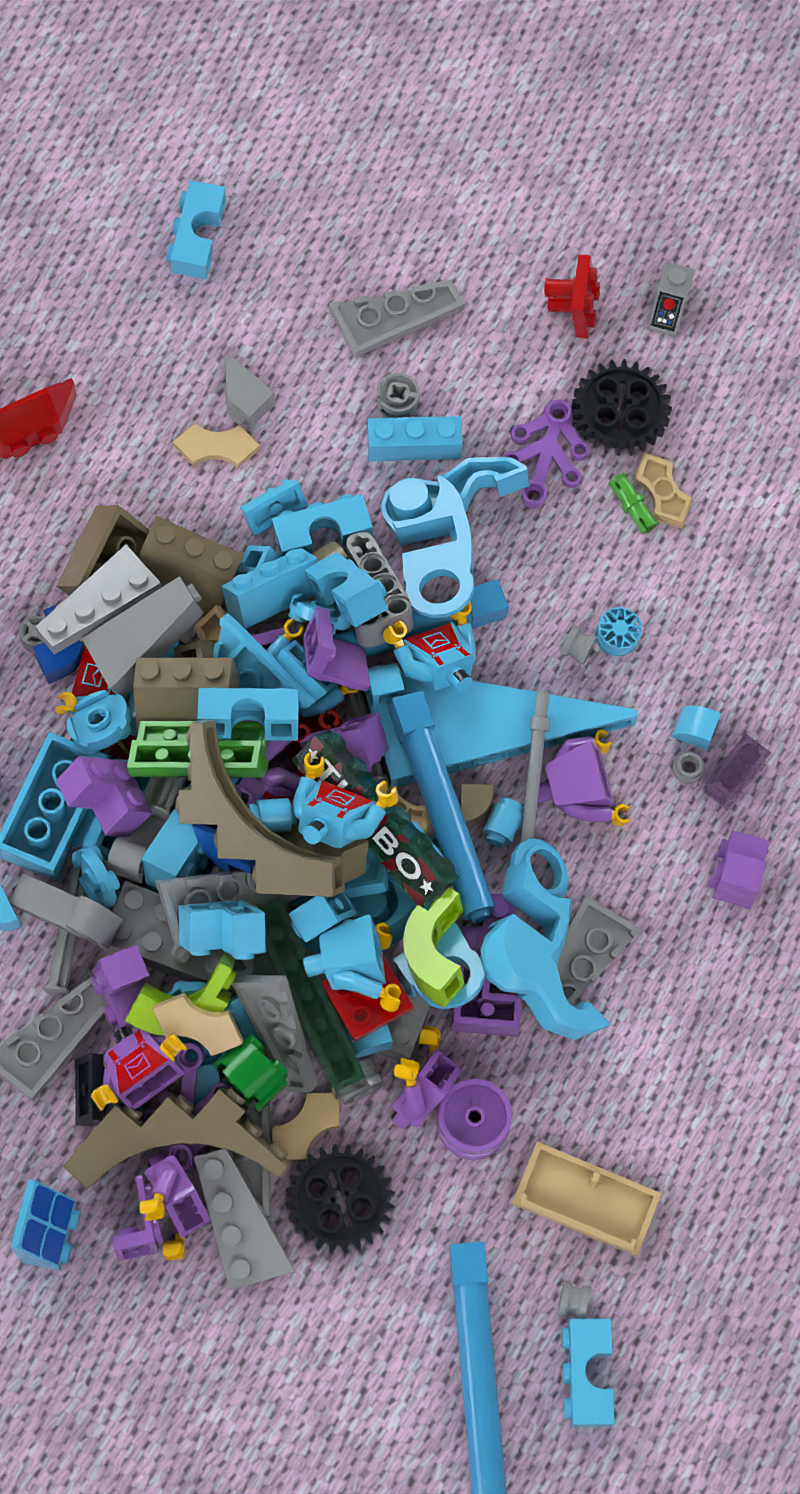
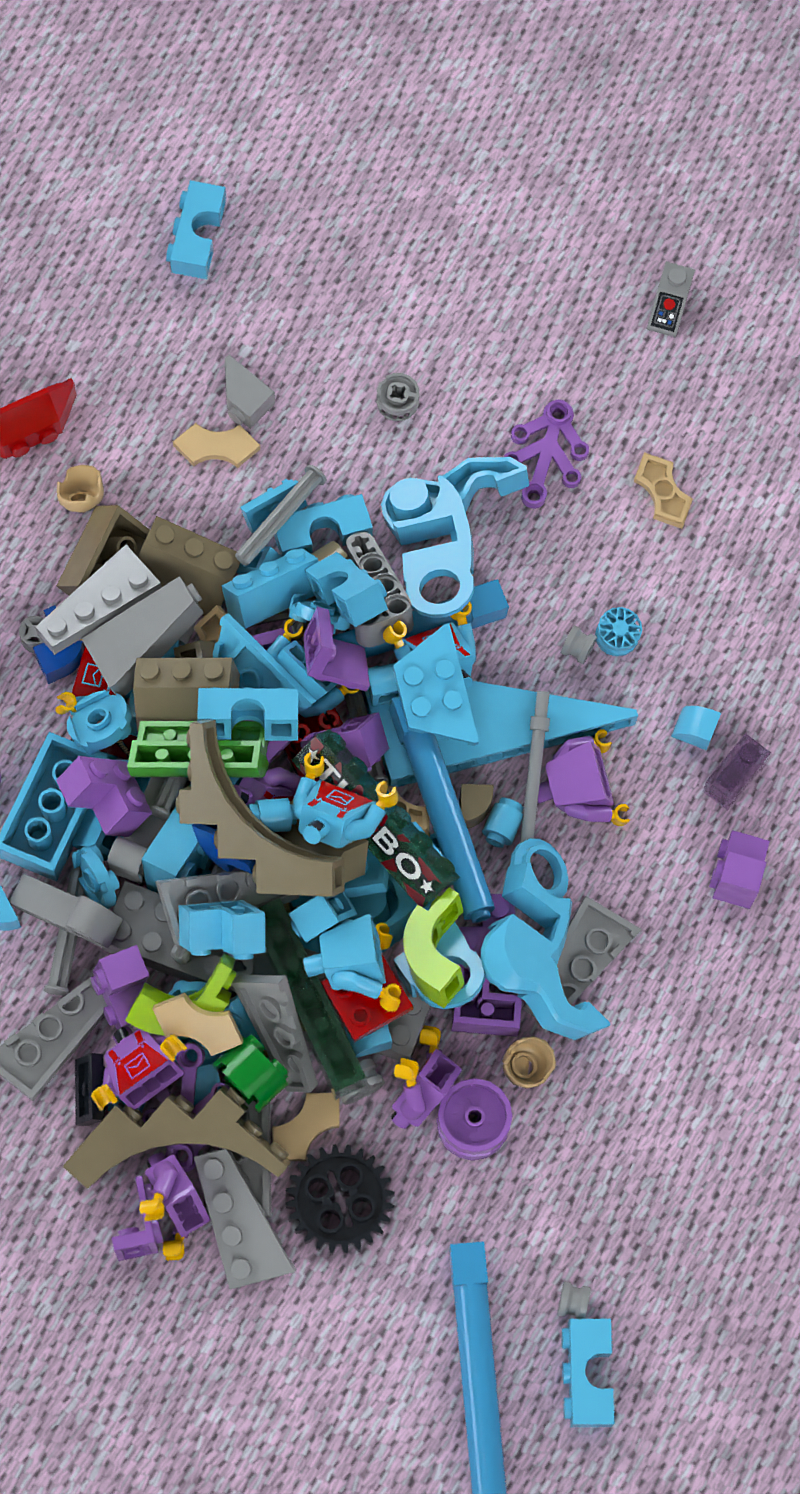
slope [11,1179,81,1271] -> none
light grey wing [328,280,464,358] -> none
medium azure brick [367,416,463,461] -> none
tan container [511,1142,662,1257] -> none
red plate [544,255,600,339] -> none
black gear [571,359,672,456] -> none
bright green pin [608,472,659,535] -> none
light grey plate [673,752,705,784] -> none
none -> tan hair [57,465,104,513]
none -> light grey axle [235,465,327,566]
none -> medium azure wing [393,623,479,746]
none -> tan hair [502,1036,556,1089]

